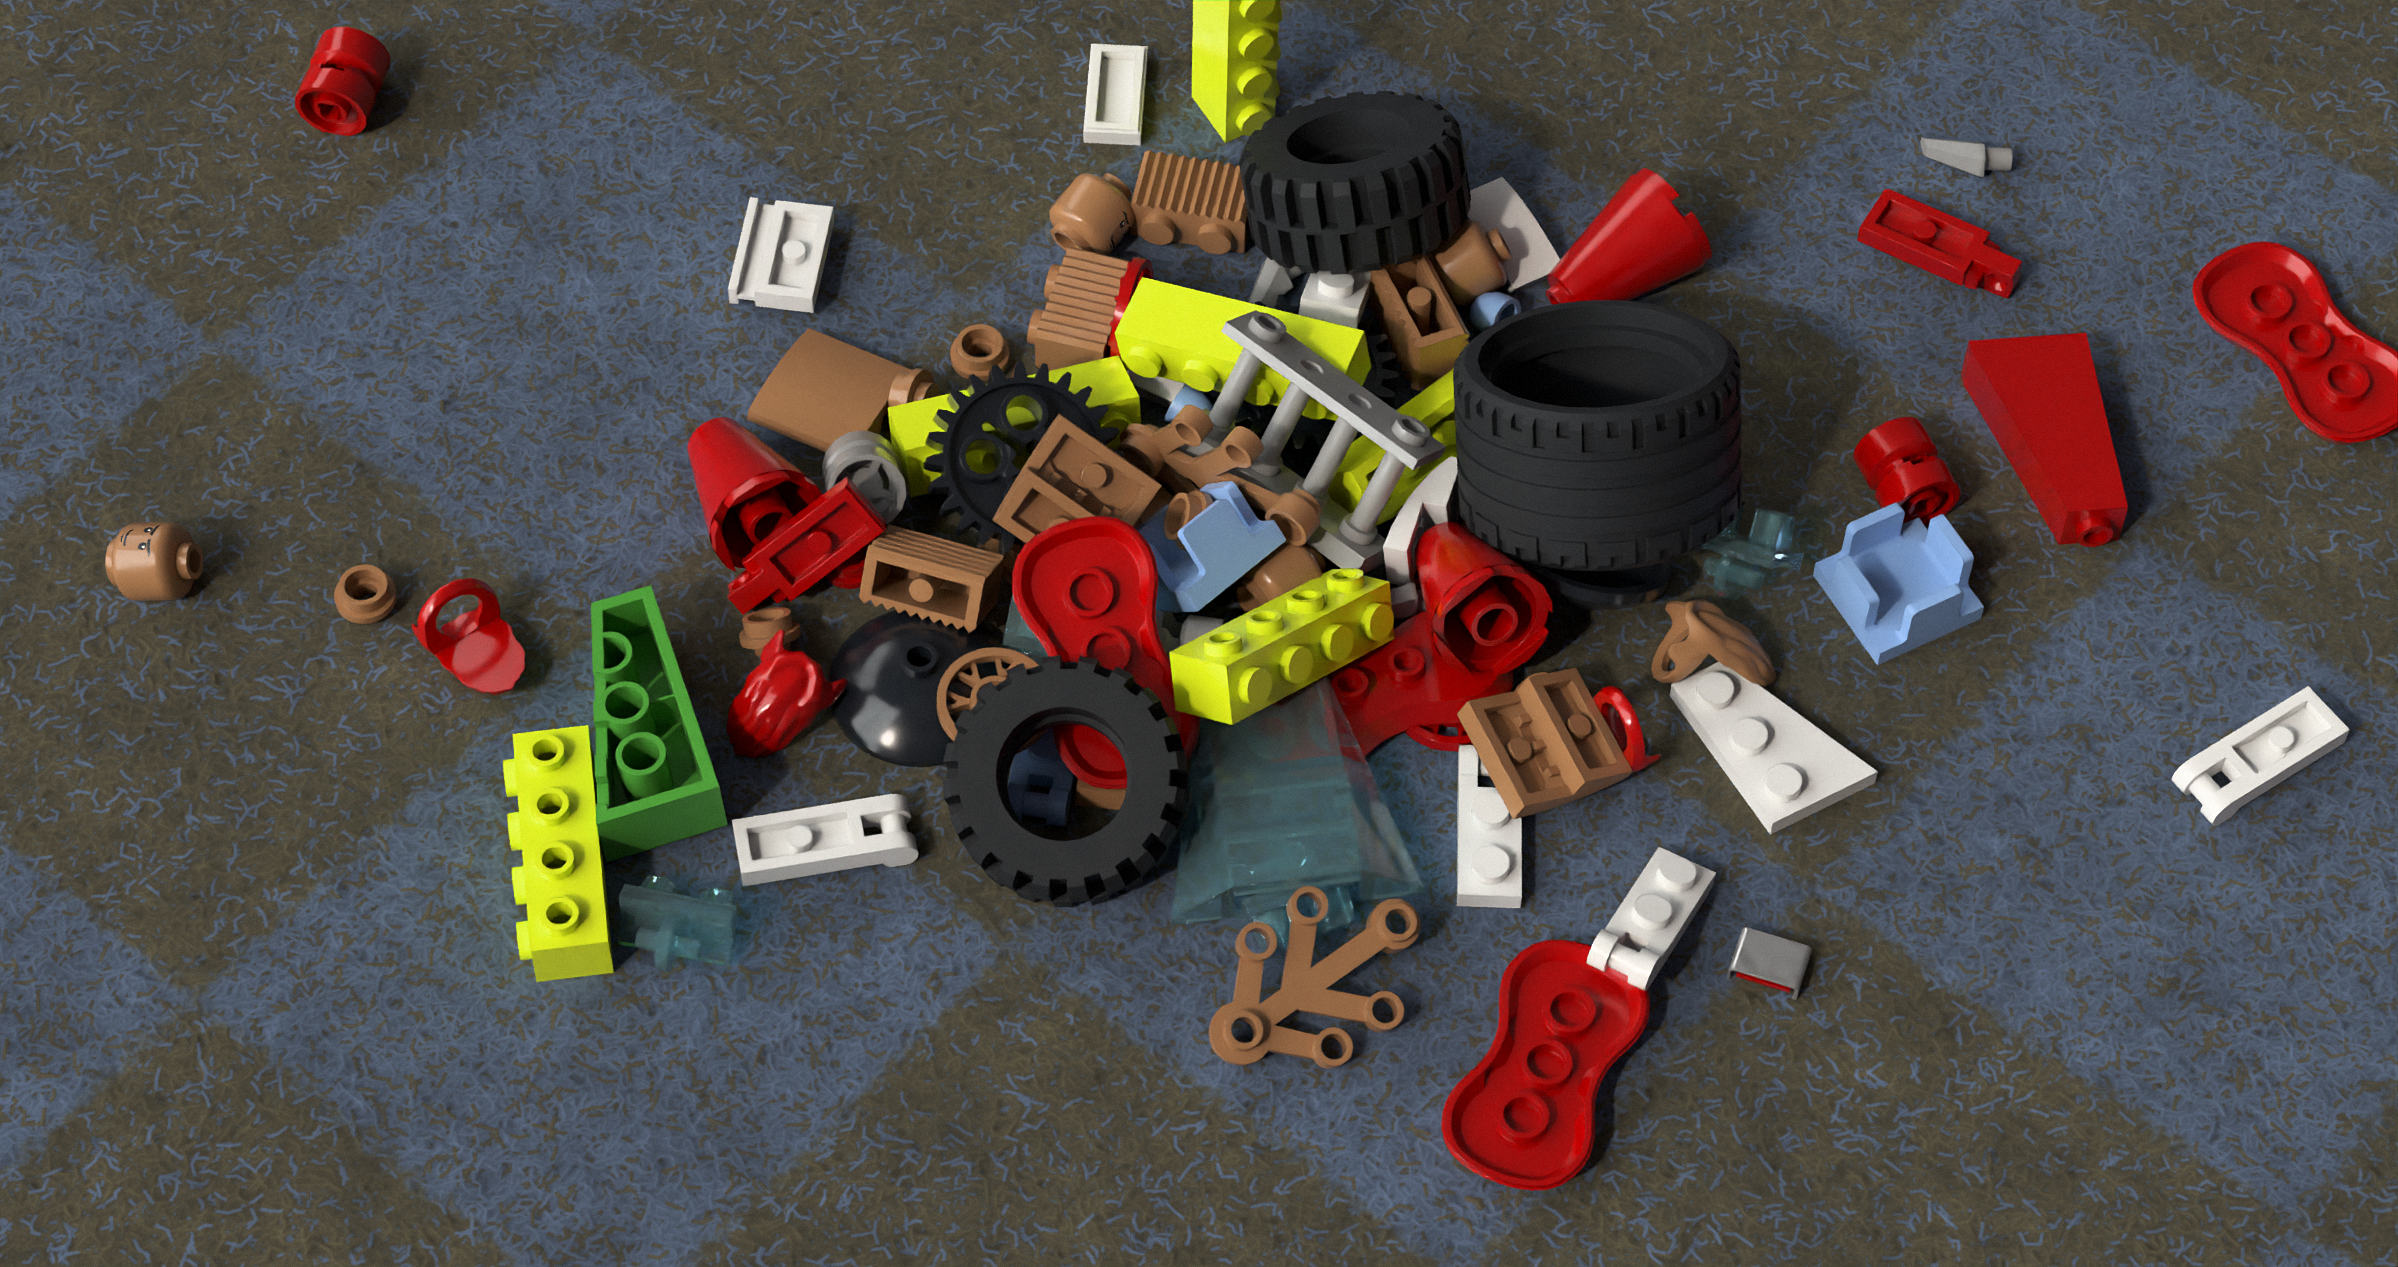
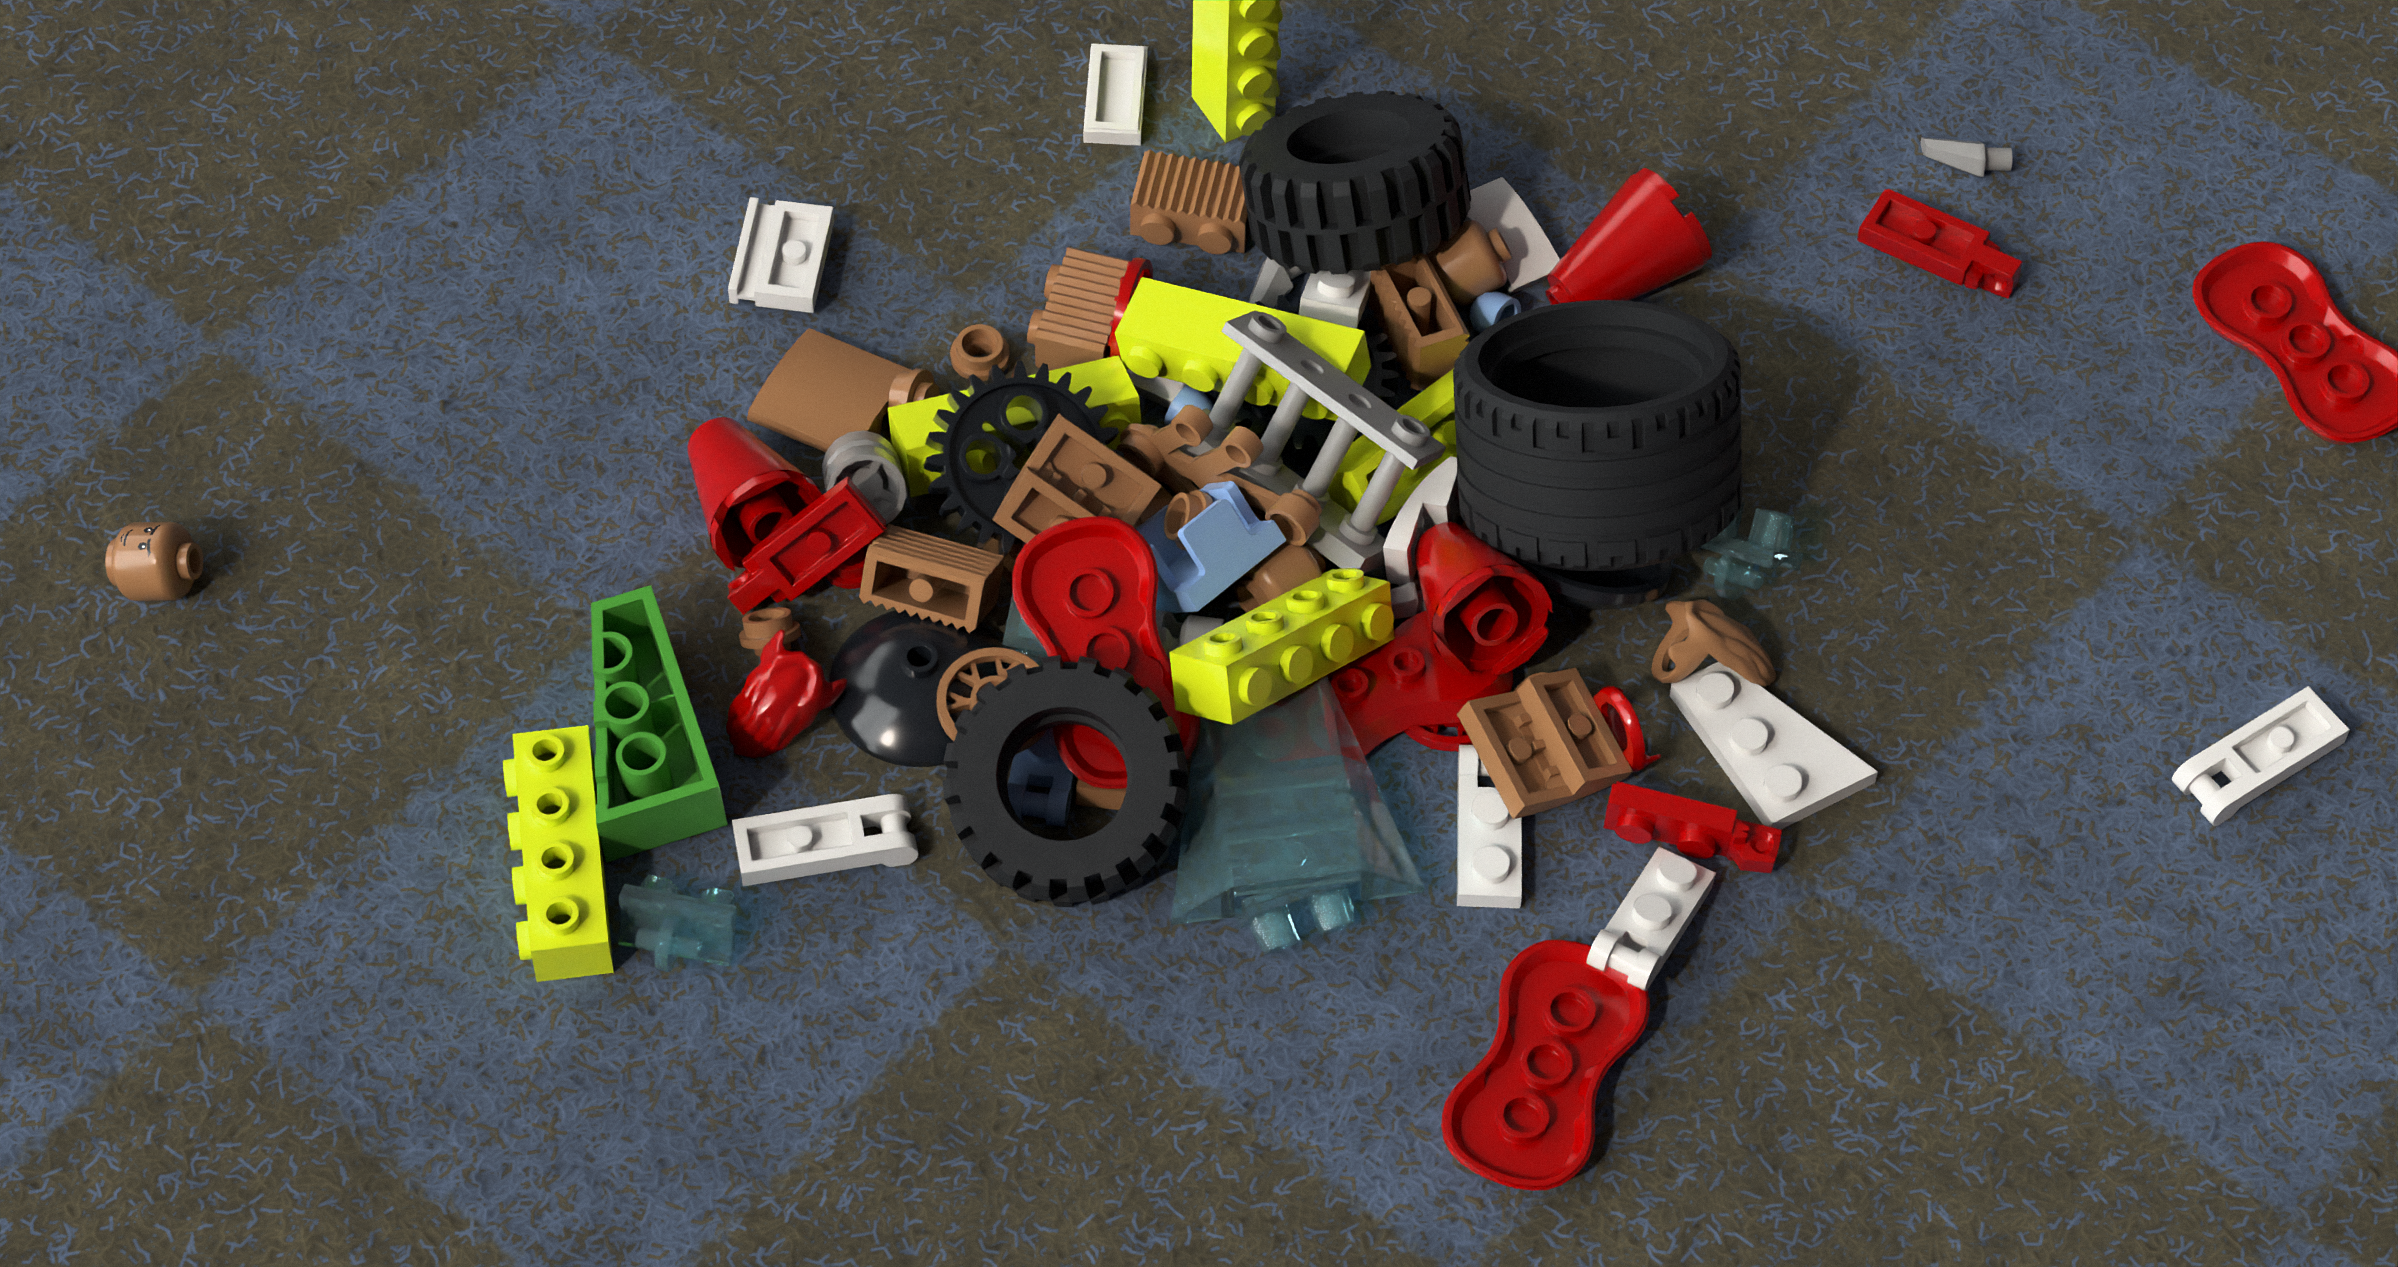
red wheel [295,27,391,136] -> none
medium nougat plate [334,564,397,624] -> none
red piece [411,578,525,696] -> none
medium nougat head [1050,173,1135,256] -> none
medium nougat plant [1208,886,1421,1069] -> none
flat silver piece [1727,927,1812,1000] -> none
light blue panel [1813,502,1984,665] -> none
red wheel [1853,417,1961,525] -> none
red slope [1961,333,2128,547] -> none
none -> red hinge [1603,781,1782,874]

